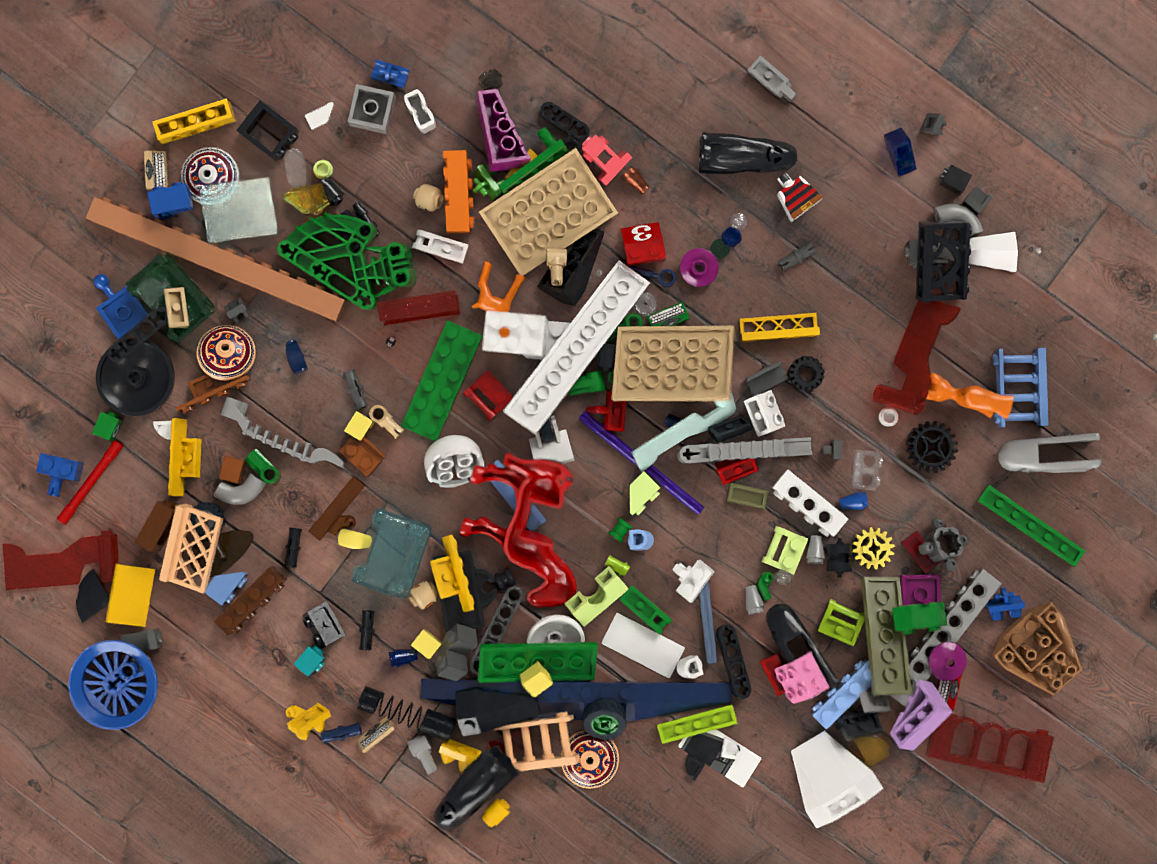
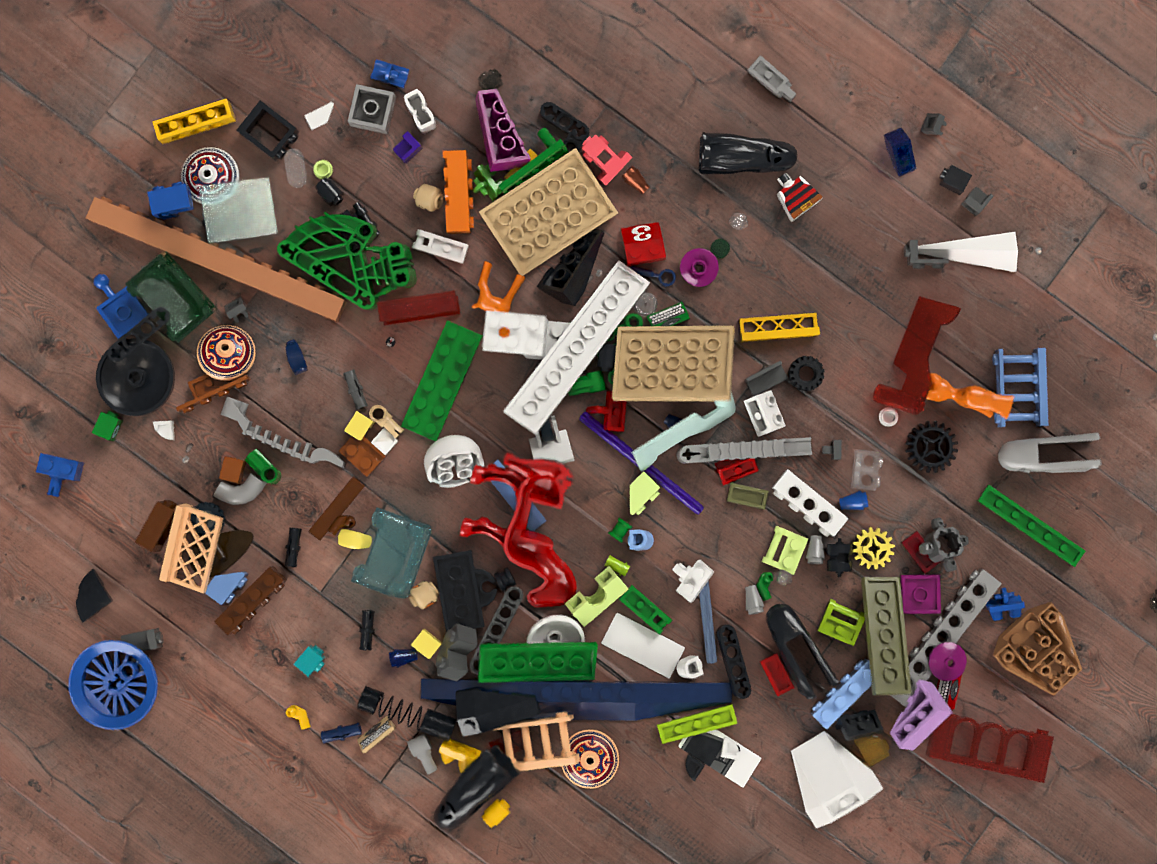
clear red door [3,531,119,590] -> none
red piece [57,440,124,525] -> none
yellow tile [106,564,155,627] -> none
slope [144,151,168,191] -> none
tan slope [164,287,189,328] -> none
yellow bracket [168,418,202,496] -> none
clear yellow slope [282,183,330,215] -> none
yellow tile [287,703,331,740] -> none
bracket [302,601,346,649] -> none
yellow bracket [430,534,474,612] -> none
red plate [463,370,514,422] -> none
light yellow panel [520,661,553,697] -> none
tan pin [546,248,567,286] -> none
black wheel [583,699,626,740] -> none
black plate [708,414,752,443] -> none
clear blue tile [722,227,742,247] -> none
bright pink bracket [775,652,829,703] -> none
dark grey pin [778,242,817,272] -> none
light grey plate [859,691,891,713] -> none
green brick [892,602,947,635] -> none
black fence [916,220,972,303] -> none
light grey cylinder [934,204,983,238] -> none
none -> white tile [371,428,398,455]
none -> dark purple panel [393,131,422,164]

